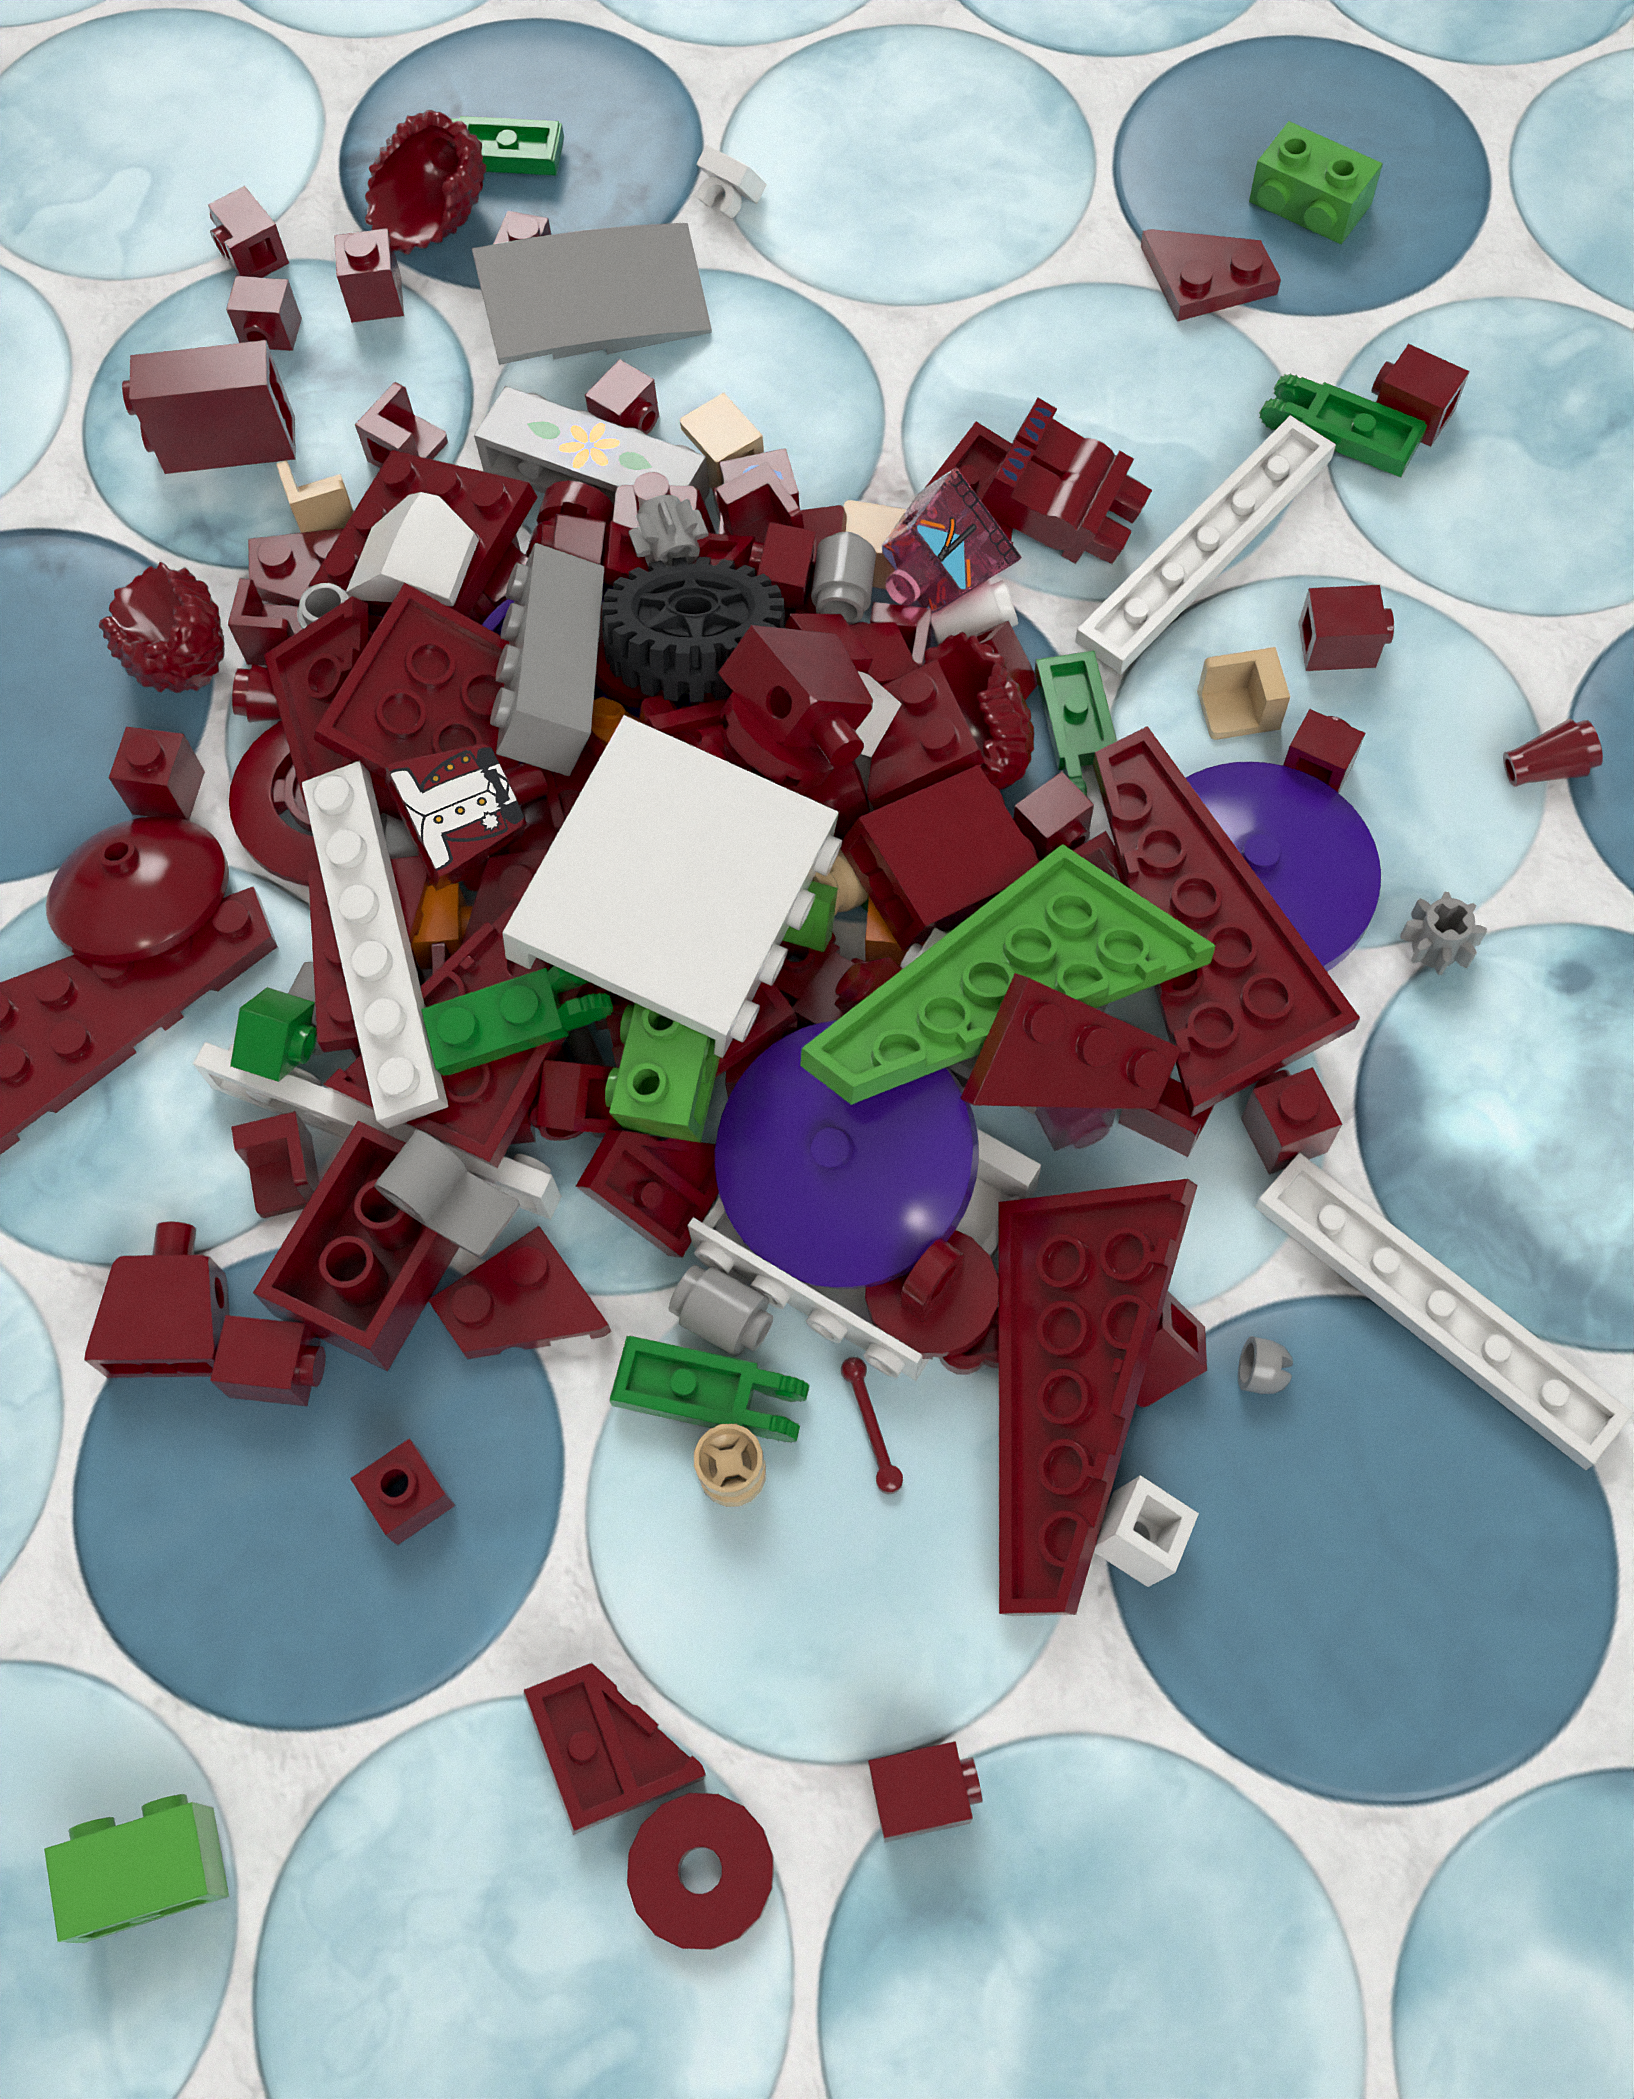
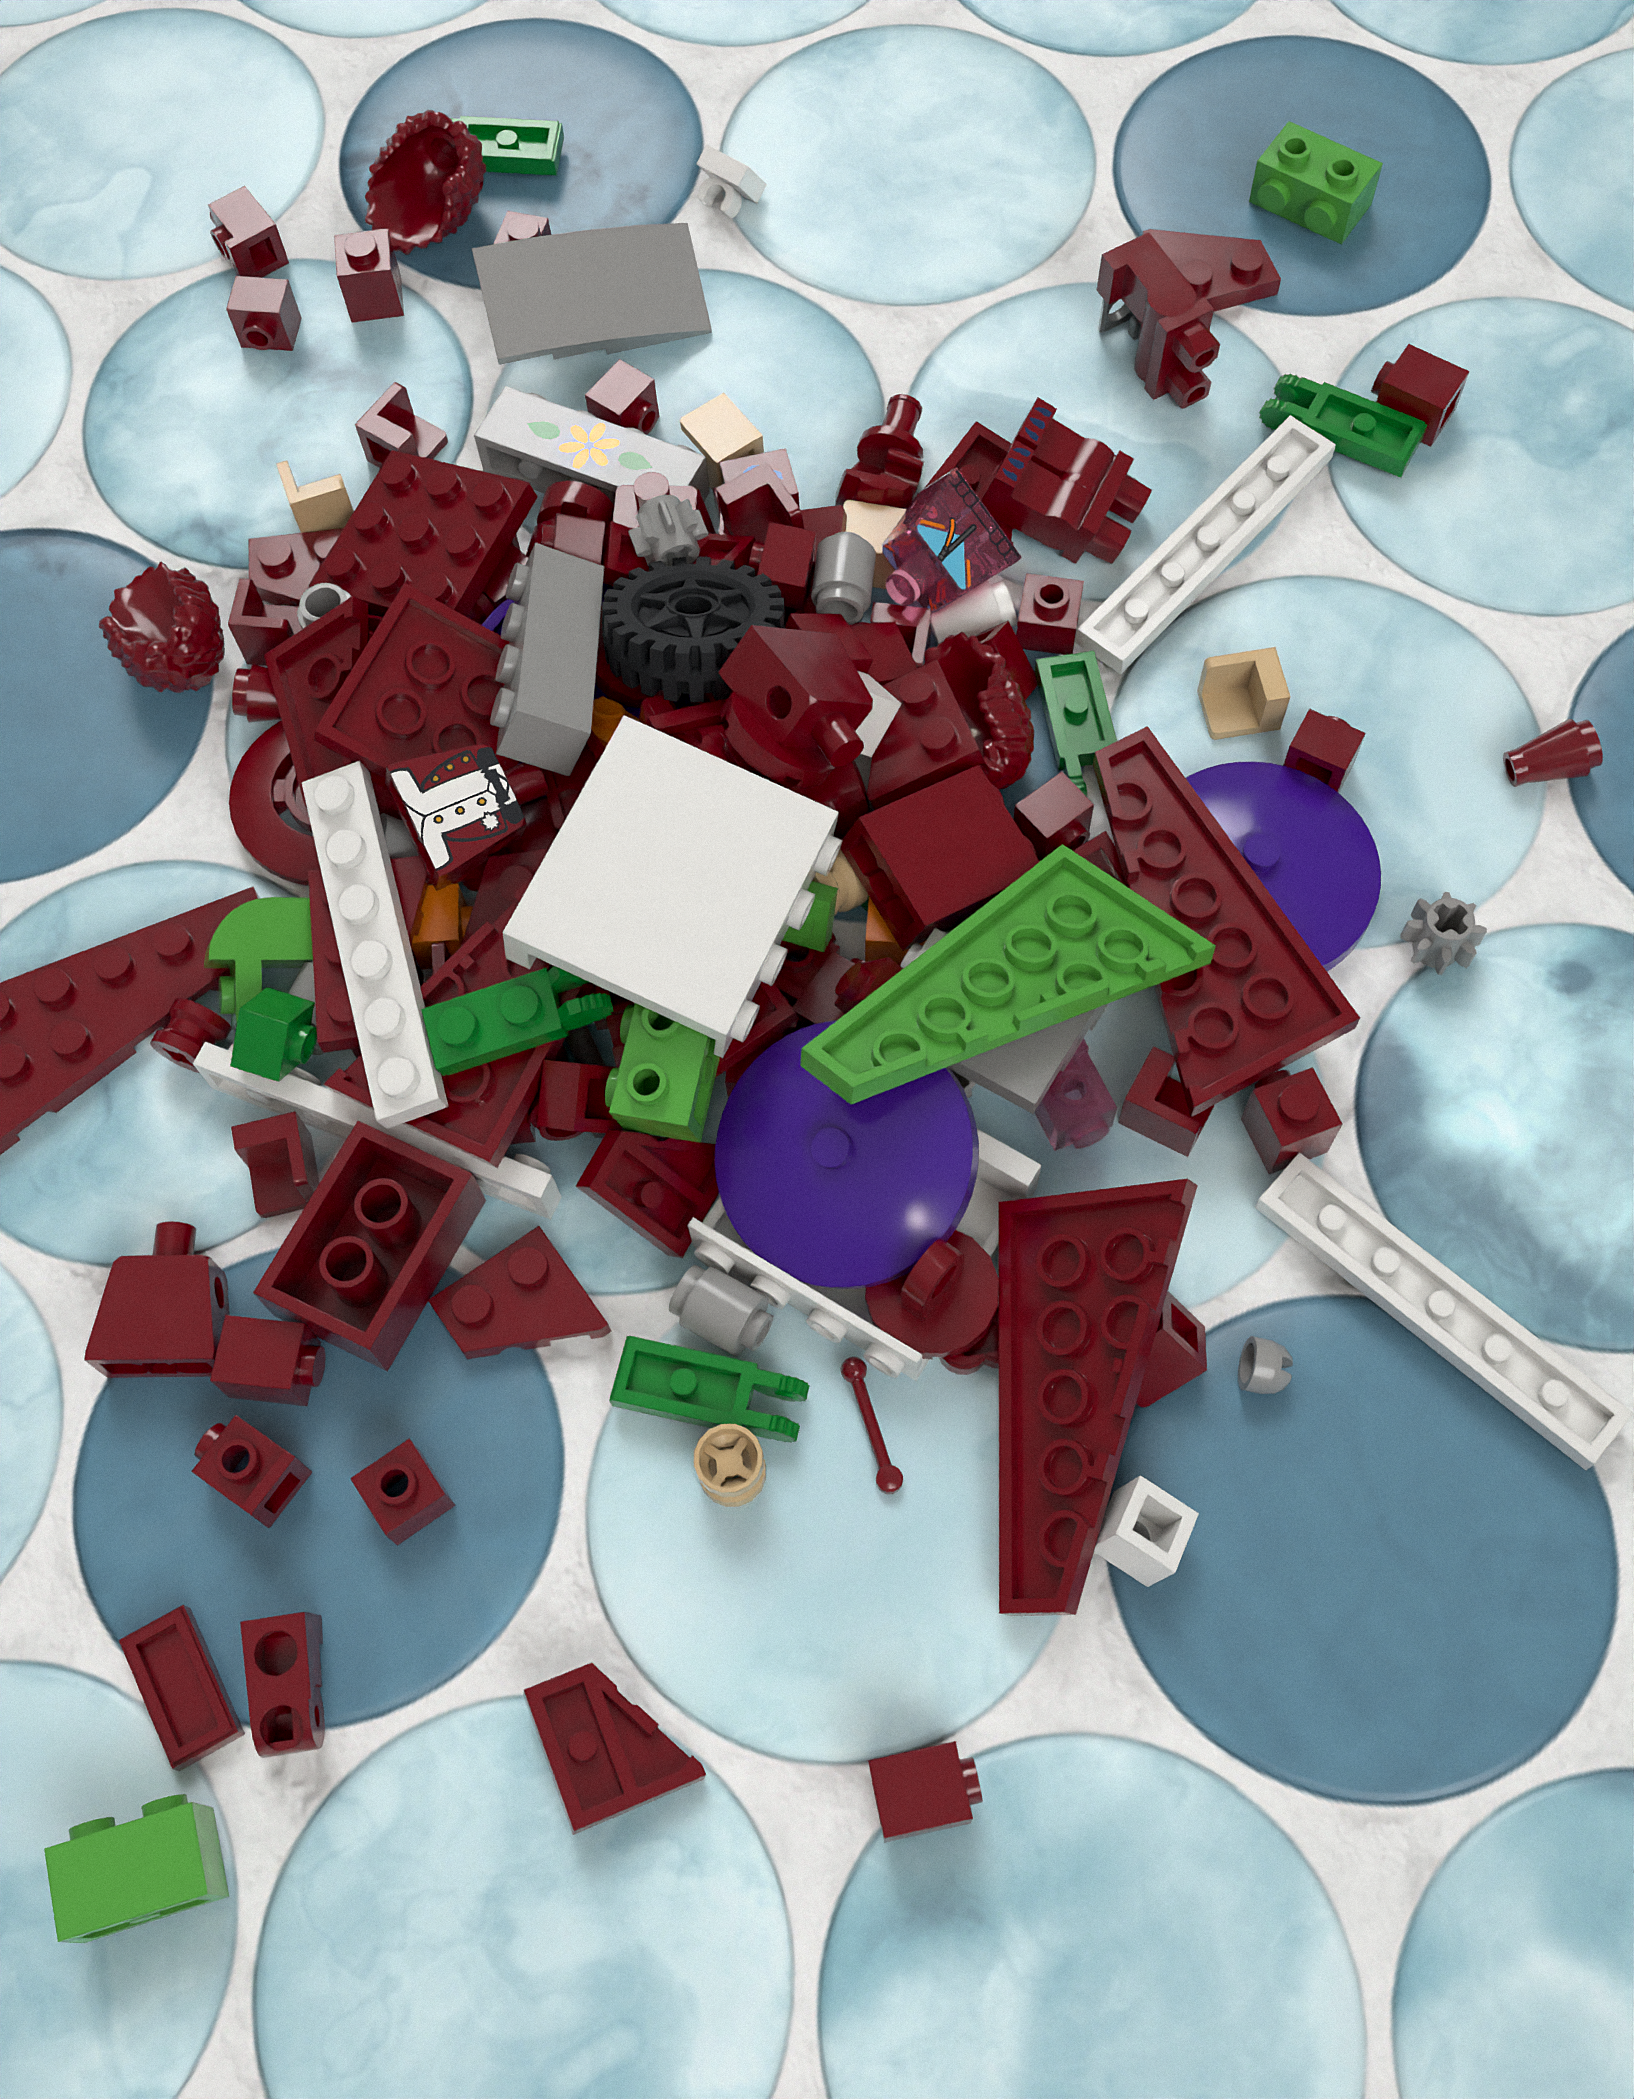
dark red dish [46,816,229,963] -> none
dark red brick [108,726,205,820] -> none
dark red brick [122,340,296,474] -> none
white slope [346,492,479,606] -> none
light grey panel [374,1130,520,1257] -> none
dark red tile [627,1793,774,1950] -> none
dark red wing [960,973,1182,1109] -> none
dark red brick [1298,585,1394,671] -> none
none -> dark red tile [119,1604,245,1771]
none -> dark red wheel [150,998,232,1073]
none -> dark red brick [191,1415,312,1528]
none -> bright green brick [204,897,313,1030]
none -> dark red leg [240,1612,325,1758]
none -> dark red piece [835,394,925,510]
none -> dark red plate [1016,573,1084,655]
none -> dark red hips [1096,232,1220,409]

